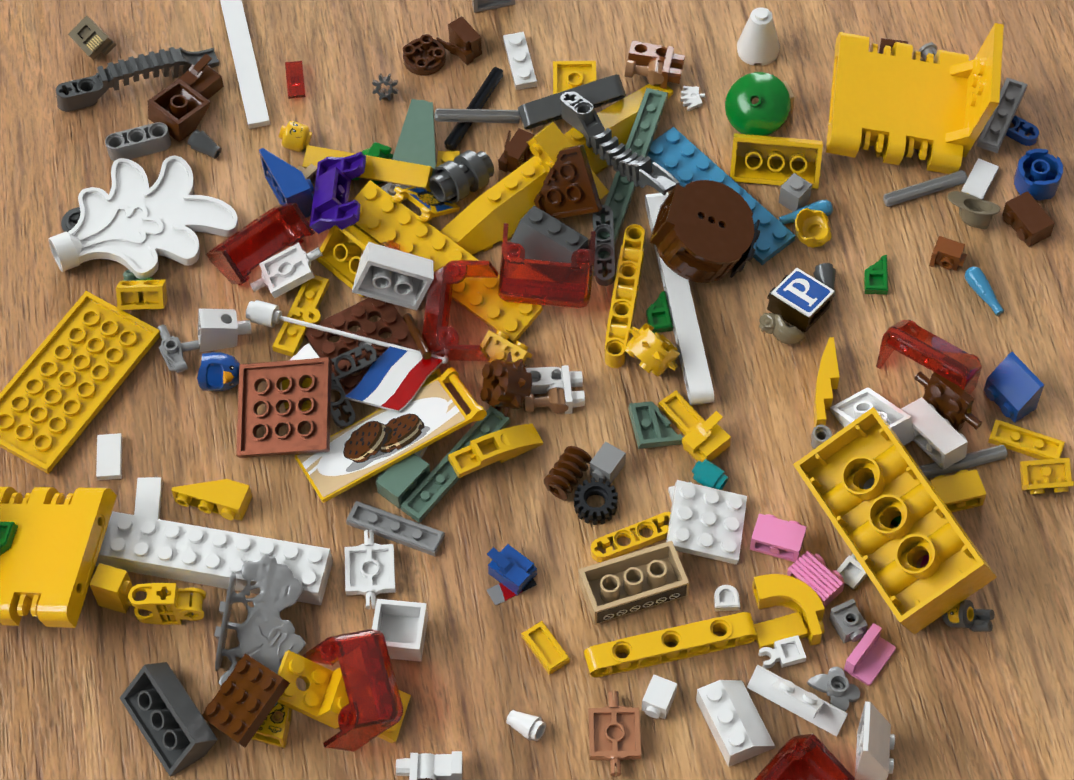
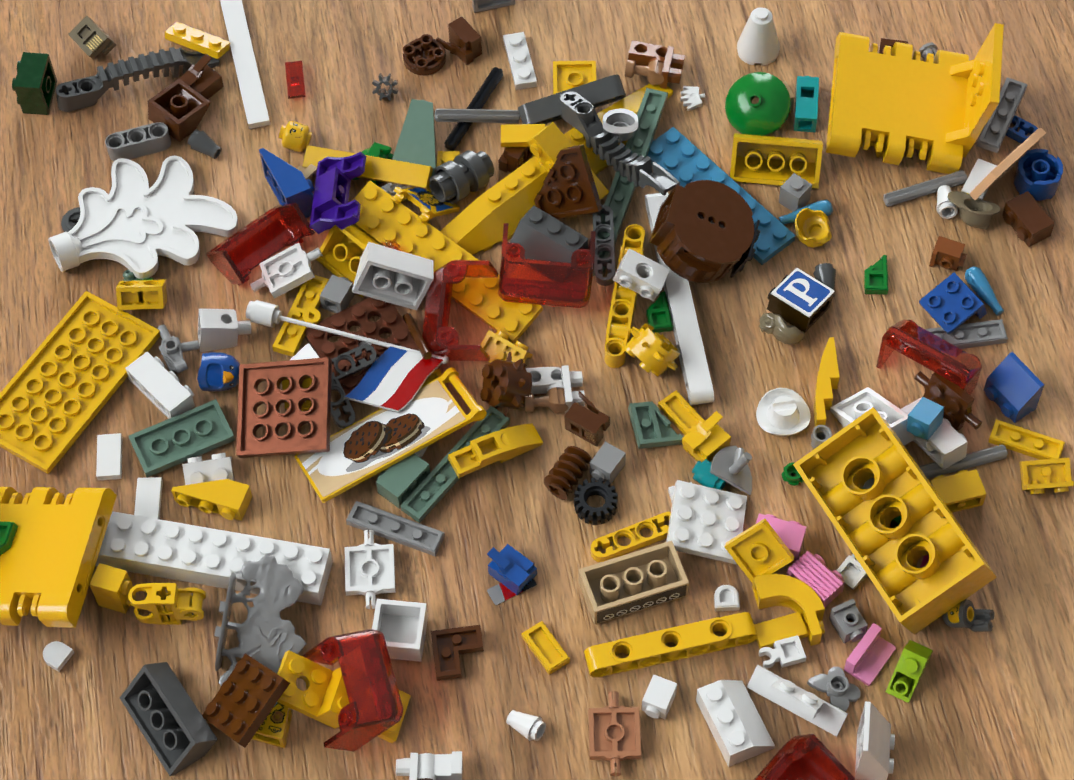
none -> dark green brick [12,52,57,115]
none -> white tile [43,641,74,672]
none -> white brick [125,352,195,419]
none -> sand green plate [128,399,235,478]
none -> yellow plate [165,22,230,59]
none -> white bracket [182,453,234,485]
none -> light grey brick [320,275,355,313]
none -> reddish brown plate [431,625,484,681]
none -> yellow tile [501,124,545,147]
none -> reddish brown piece [564,391,610,446]
none -> light grey piece [603,108,638,143]
none -> white brick [613,248,670,301]
none -> light grey shield [710,446,752,495]
none -> yellow plate [724,519,794,584]
none -> white hat [756,388,811,436]
none -> green plate [782,462,804,486]
none -> teal brick [794,76,819,132]
none -> lime slope [885,640,933,703]
none -> dark azure brick [907,397,944,441]
none -> light grey tile [910,319,1008,355]
none -> blue bracket [919,272,987,334]
none -> white cone [936,185,959,219]
none -> light nougat tile [970,128,1046,200]

